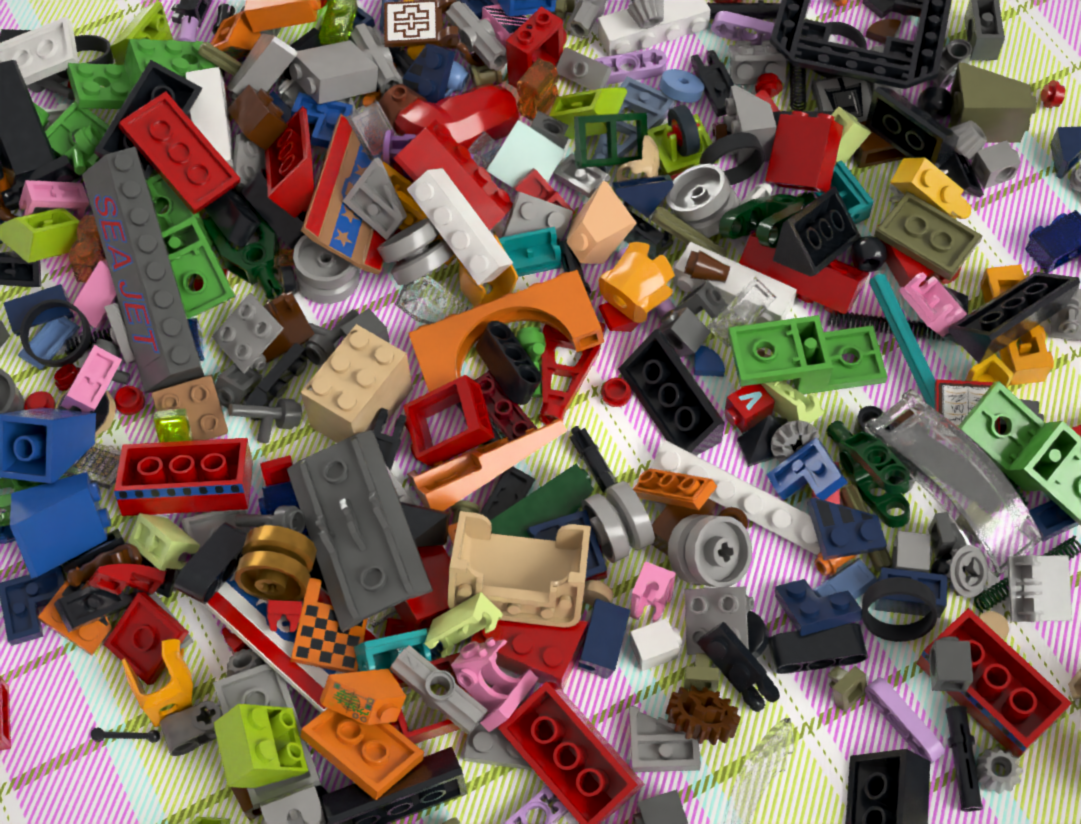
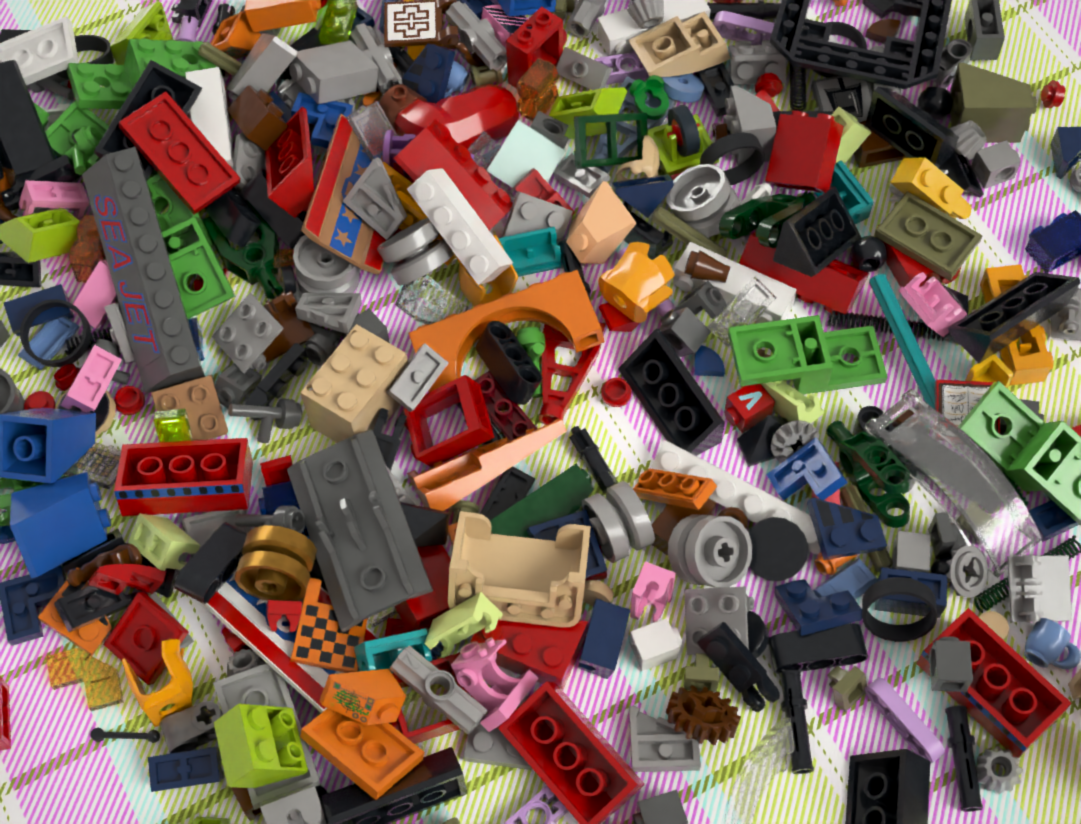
none -> clear yellow tile [46,647,124,712]
none -> dark blue hinge [148,747,224,792]
none -> light grey wing [295,293,362,333]
none -> light grey plate [386,343,448,412]
none -> tan slope [628,11,731,77]
none -> green piece [630,75,669,120]
none -> black tile [749,517,809,581]
none -> black pin [779,670,814,774]
none -> medium blue piece [1024,618,1081,670]

